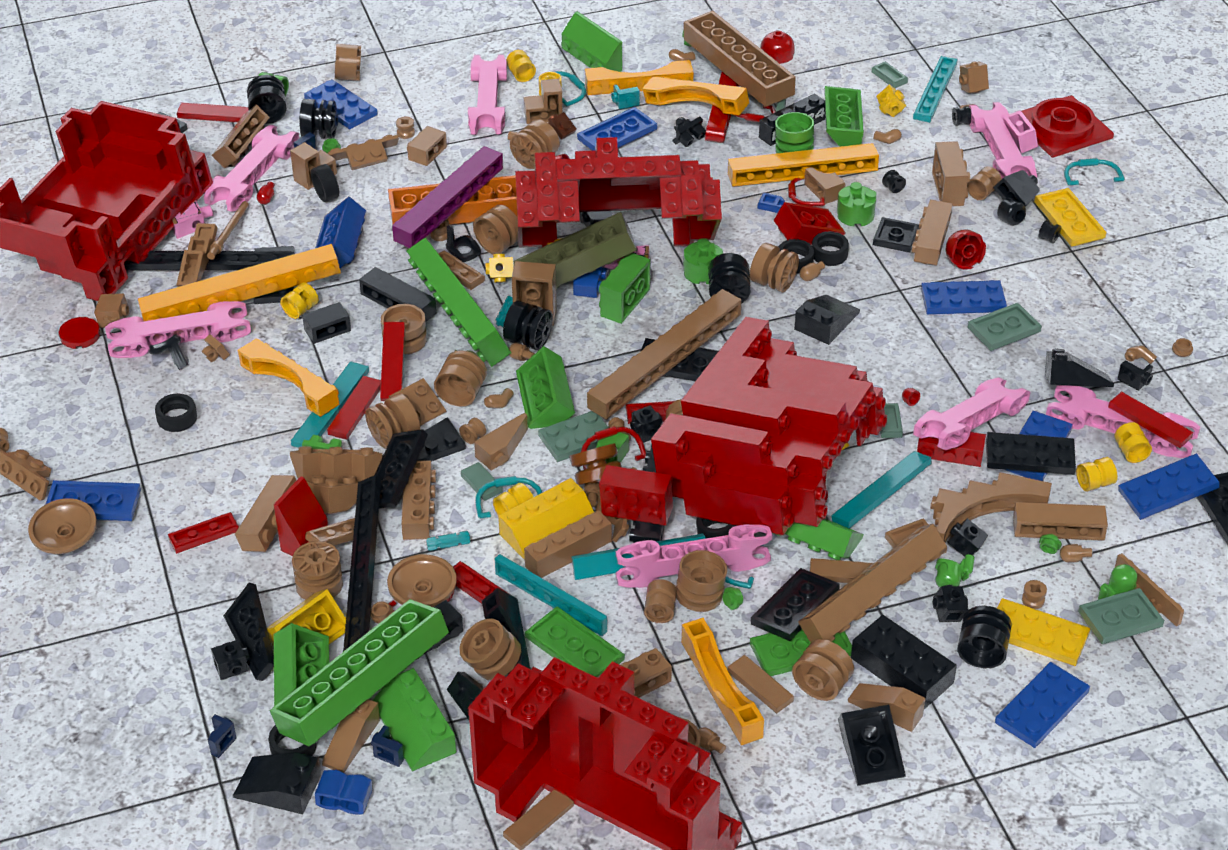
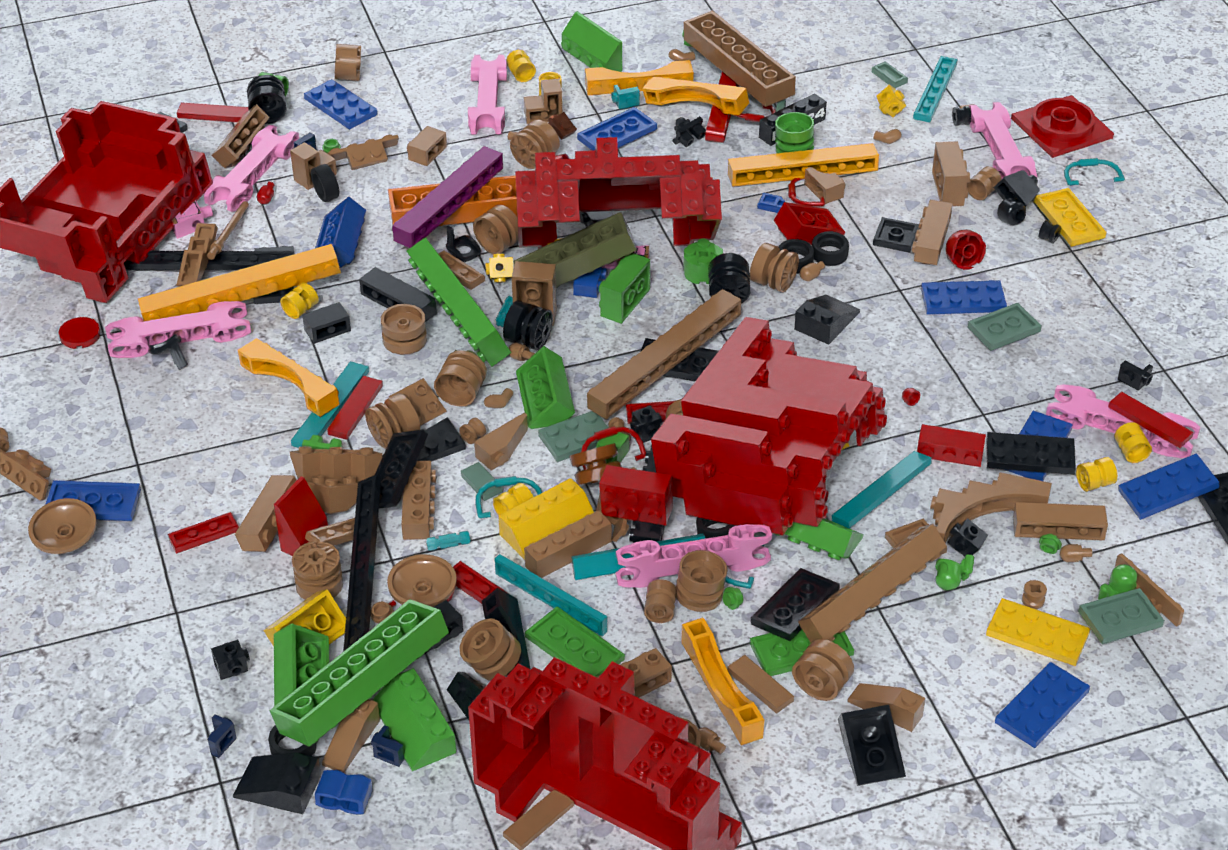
medium nougat head [94,293,129,328] -> none
black tyre [155,393,197,432] -> none
medium nougat tile [202,334,230,363] -> none
black wing [223,583,274,681] -> none
black wheel [299,99,338,139] -> none
red tile [380,322,405,401] -> none
medium nougat wheel [396,116,415,139] -> none
medium nougat wheel [430,219,449,241] -> none
teal piece [538,71,586,107] -> none
medium nougat cylinder [584,482,600,507] -> none
red cylinder [760,30,795,64] -> none
medium nougat tile [810,558,873,583] -> none
bright green slope [824,86,864,147] -> none
bright green brick [837,182,877,226] -> none
black brick [851,615,957,709] -> none
sand green tile [880,403,903,438] -> none
black wheel [882,170,906,193] -> none
bright pink piece [913,377,1030,450] -> none
black brick [932,585,968,622] -> none
black wheel [957,605,1012,669] -> none
medium nougat head [959,61,989,93] -> none
bright pink brick [1003,110,1038,153] -> none
black slope [1045,348,1114,387] -> none
medium nougat arm [1125,345,1157,364] -> none
medium nougat plate [1172,338,1193,357] -> none

